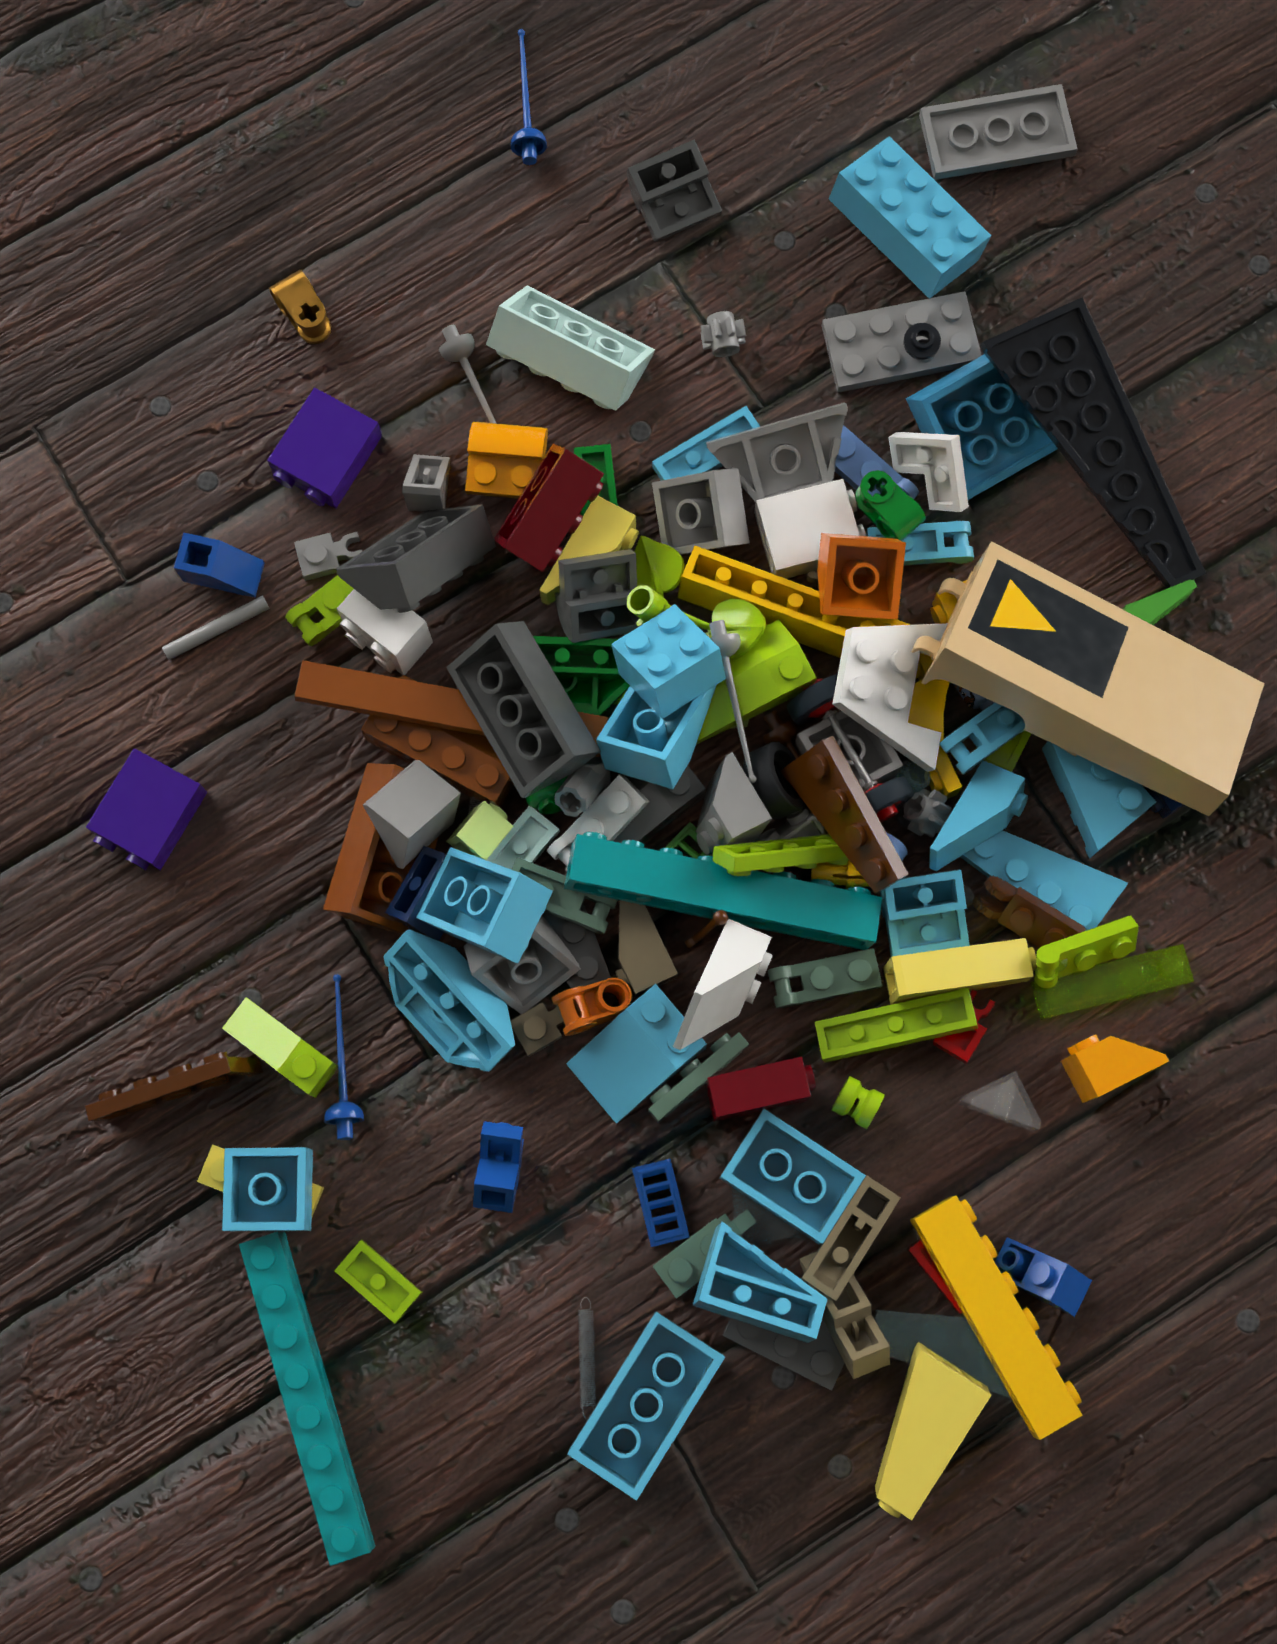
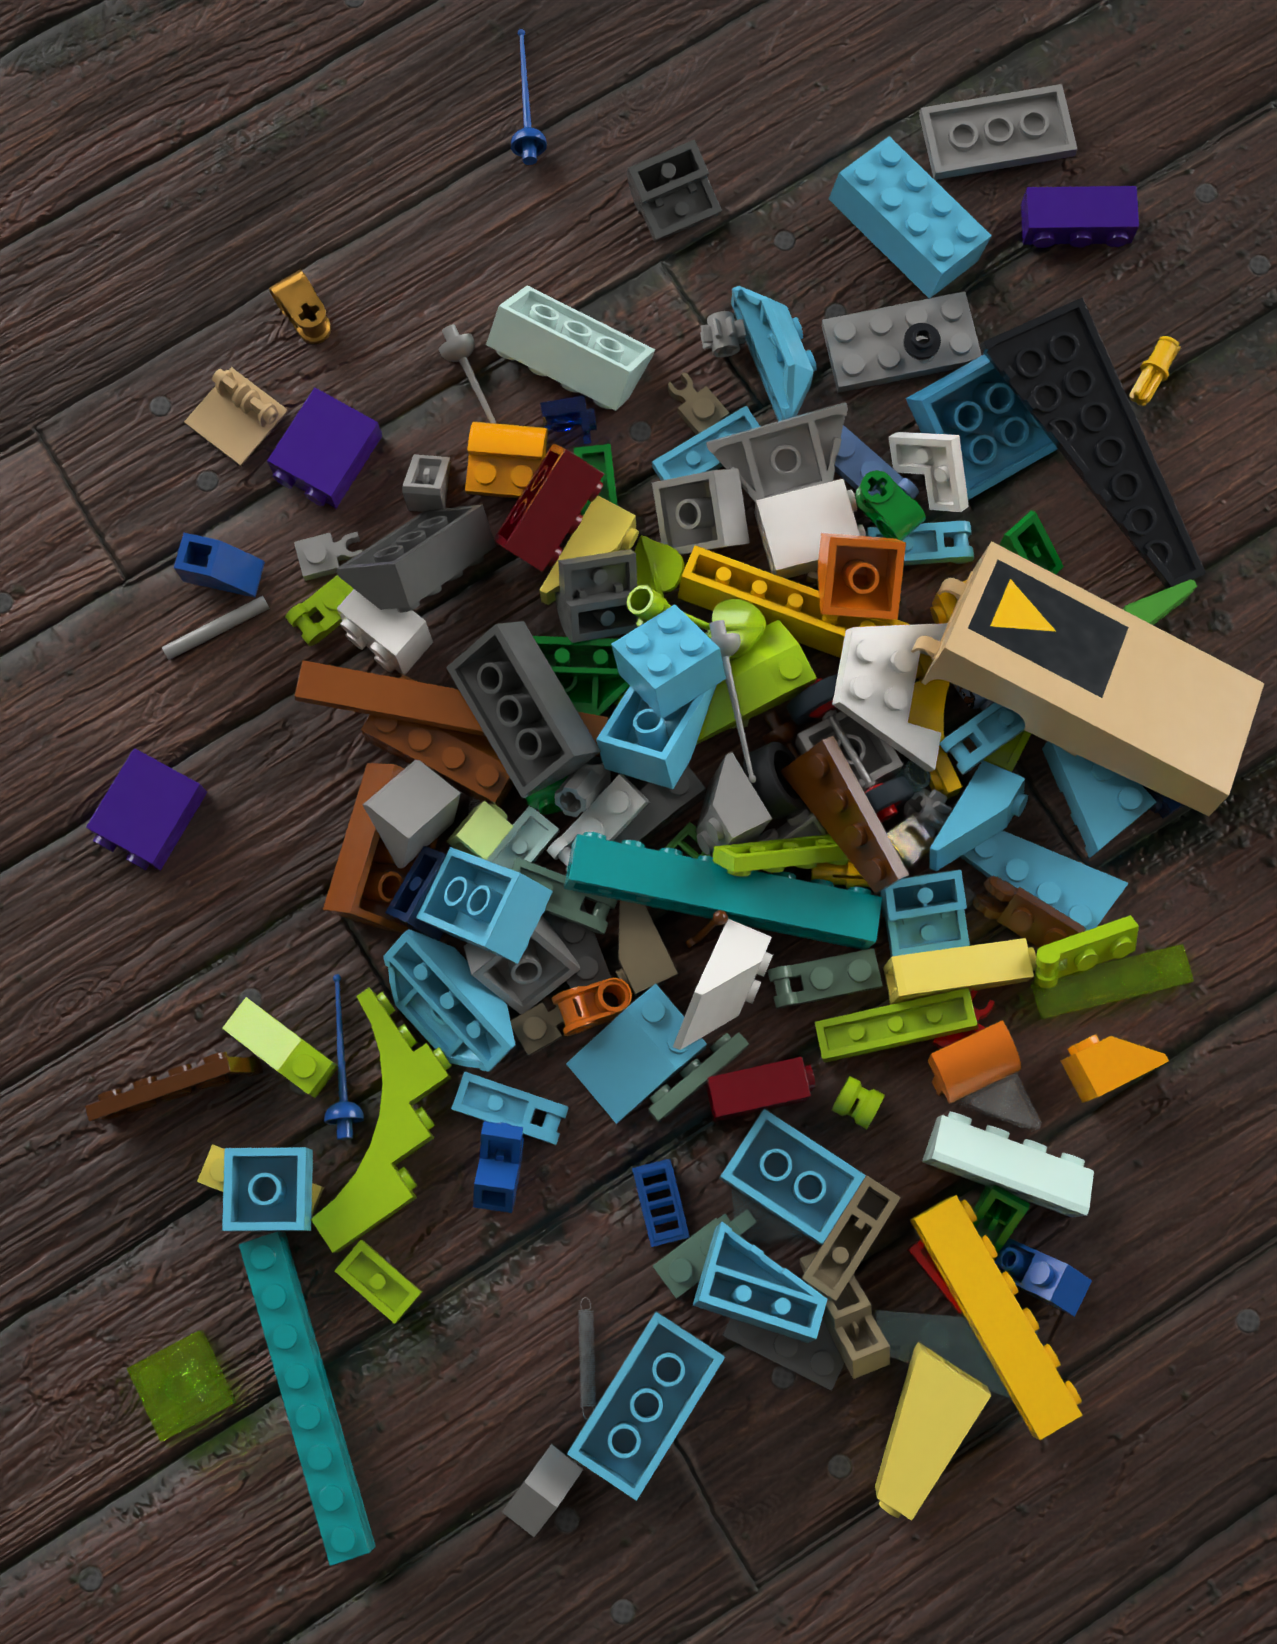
none -> clear neon green hinge [127,1330,237,1442]
none -> tan hinge [184,367,288,466]
none -> lime arch [311,987,452,1253]
none -> medium azure plate [451,1071,569,1145]
none -> light grey slope [502,1444,583,1537]
none -> clear blue bracket [540,396,597,444]
none -> dark tan plate [668,372,730,435]
none -> medium azure wedge [731,286,817,421]
none -> clear yellow panel [887,815,934,871]
none -> light aqua slope [922,1111,1094,1217]
none -> orange brick [928,1020,1021,1104]
none -> green slope [973,1184,1030,1260]
none -> green slope [999,510,1064,575]
none -> dark purple brick [1021,186,1139,248]
none -> yellow axle [1129,336,1181,406]

